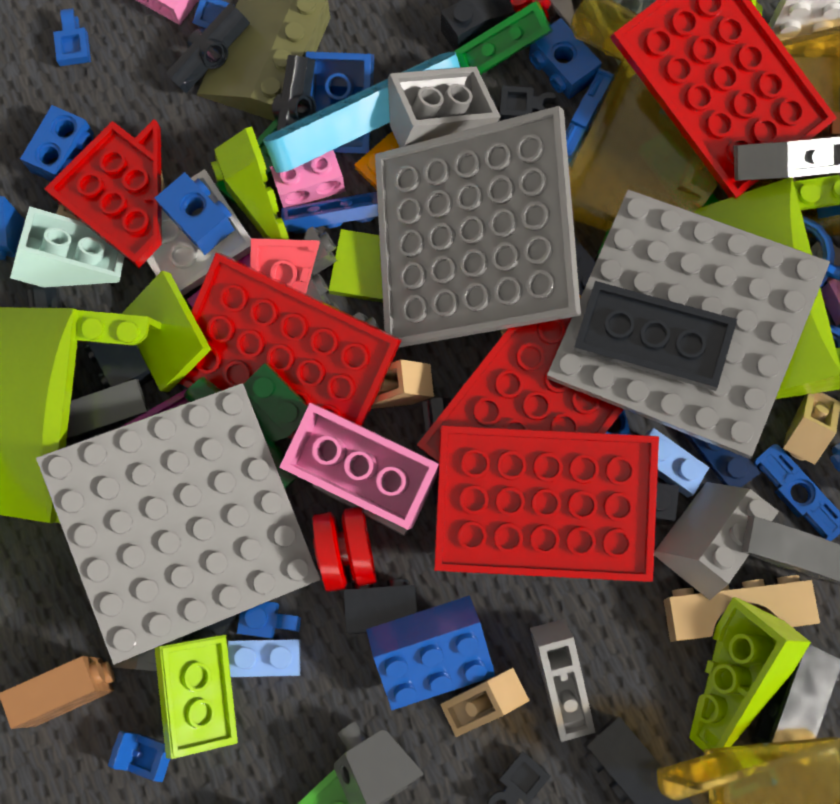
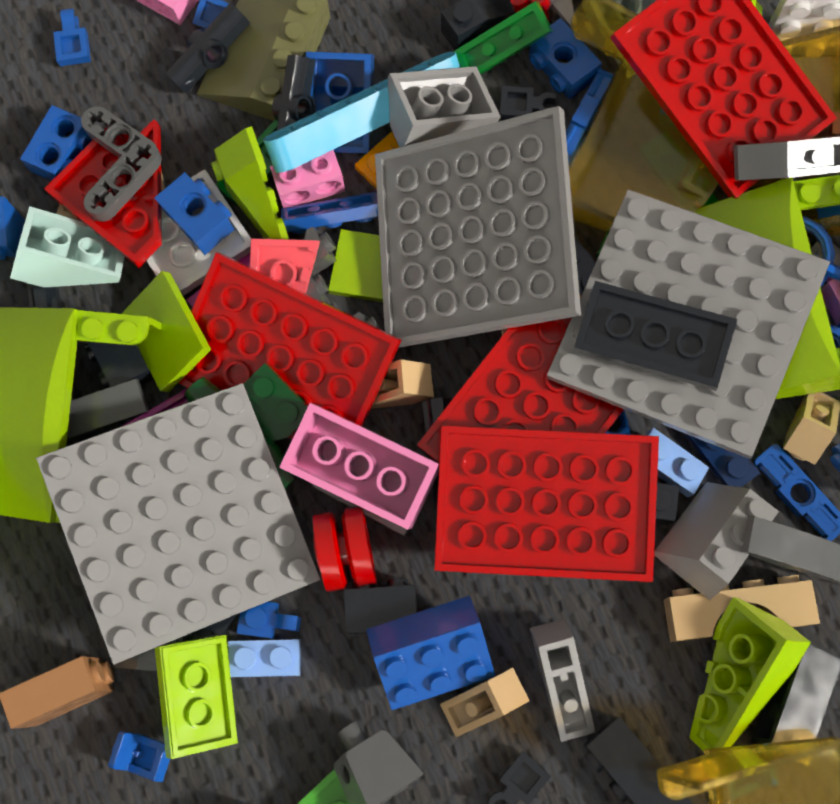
none -> dark grey beam [81,106,162,222]

